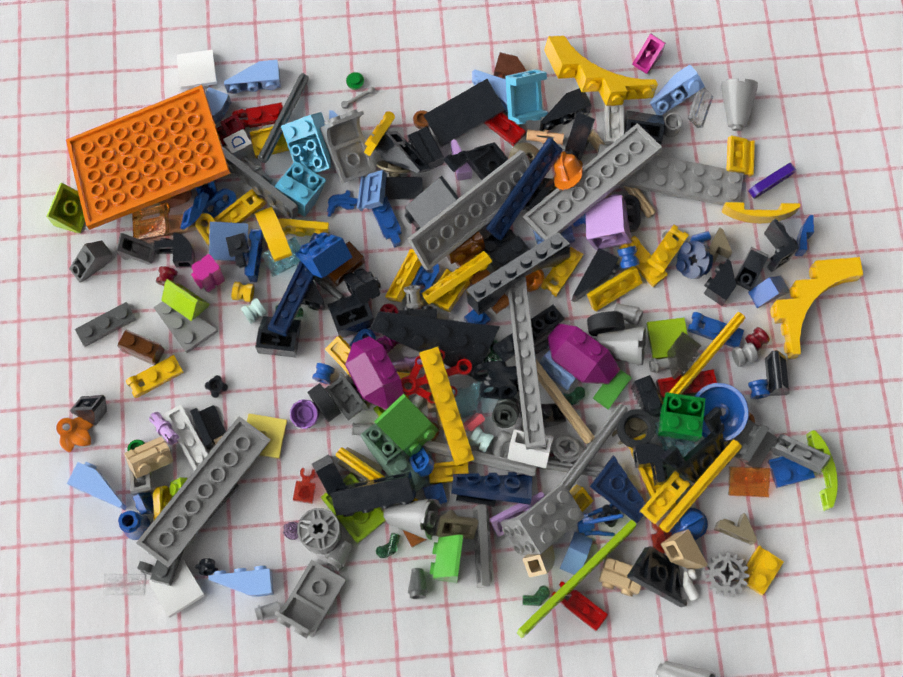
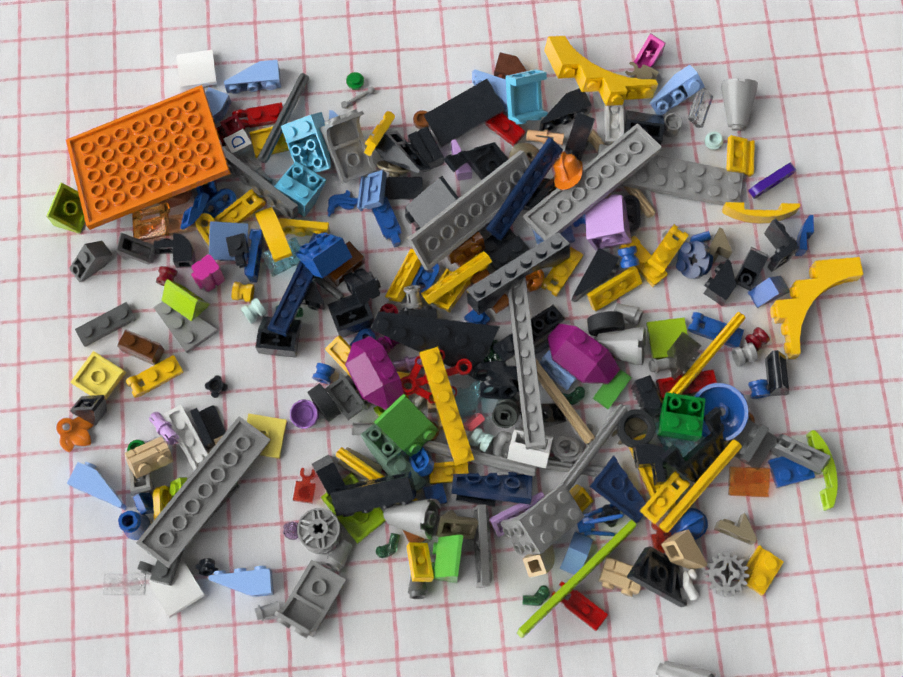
none -> light yellow plate [70,351,126,400]
none -> yellow plate [406,542,434,582]
none -> dark tan plate [625,62,659,79]
none -> light aqua plate [704,132,723,150]

